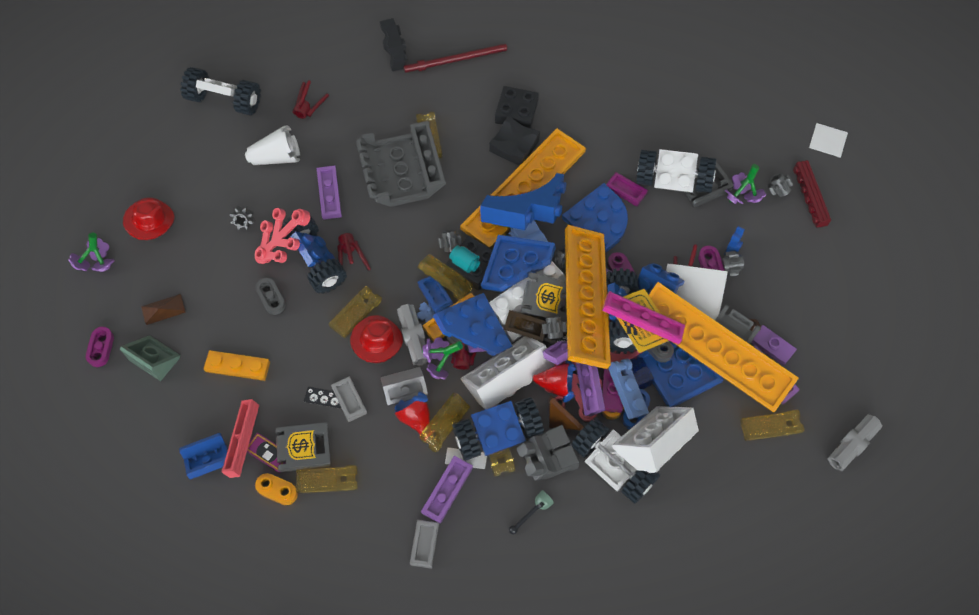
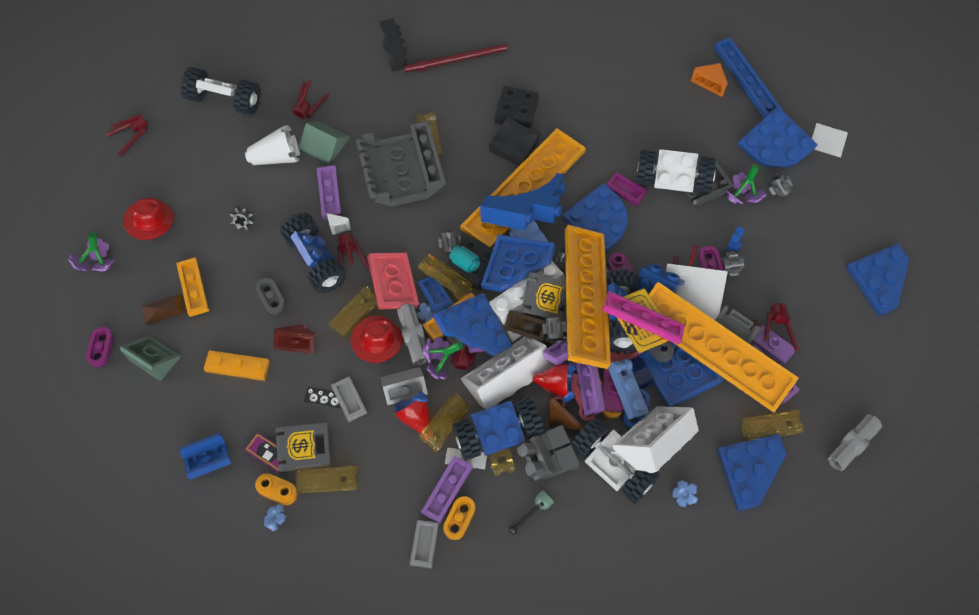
coral piece [221,399,259,478] -> none
coral plant [255,208,310,264] -> none
dark red piece [793,160,831,228] -> none
none -> dark red plant [106,113,148,156]
none -> light orange plate [176,257,209,317]
none -> medium blue plant [264,504,286,531]
none -> clear red slope [273,324,315,354]
none -> sand green slope [299,121,350,164]
none -> white slope [327,214,351,235]
none -> coral plate [367,253,419,310]
none -> light orange plate [443,496,475,540]
none -> medium blue plant [672,480,698,507]
none -> orange slope [691,63,728,97]
none -> blue plate [714,38,784,119]
none -> blue plate [717,434,787,512]
none -> blue plate [737,107,818,168]
none -> dark red plant [764,303,799,351]
none -> blue plate [846,243,909,316]

